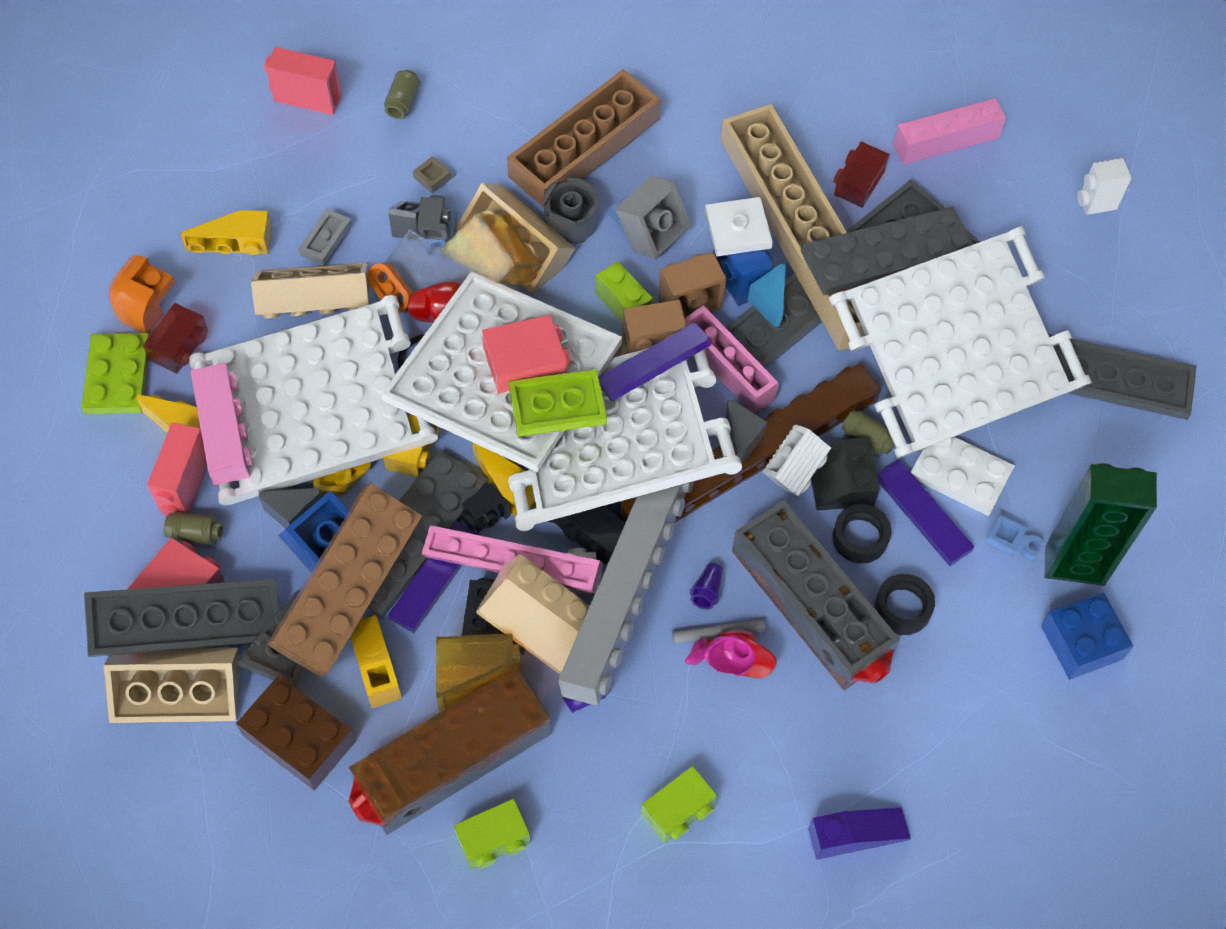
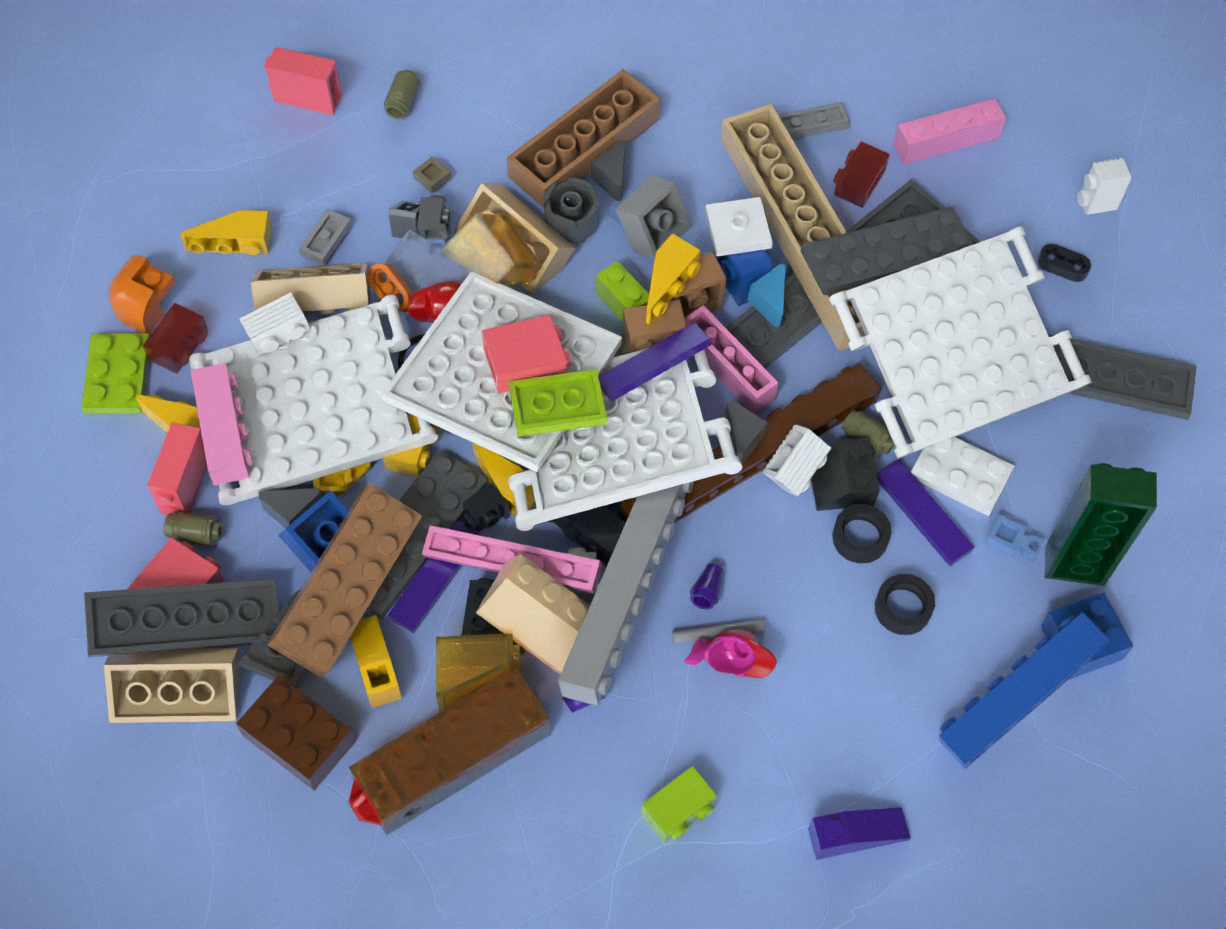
lime brick [453,799,530,869] -> none
dark grey piece [732,500,900,691] -> none
none -> white brick [239,292,310,356]
none -> dark grey slope [591,141,625,201]
none -> yellow slope [646,233,701,325]
none -> light grey tile [778,102,850,139]
none -> blue brick [939,612,1110,769]
none -> black beam [1038,244,1091,282]

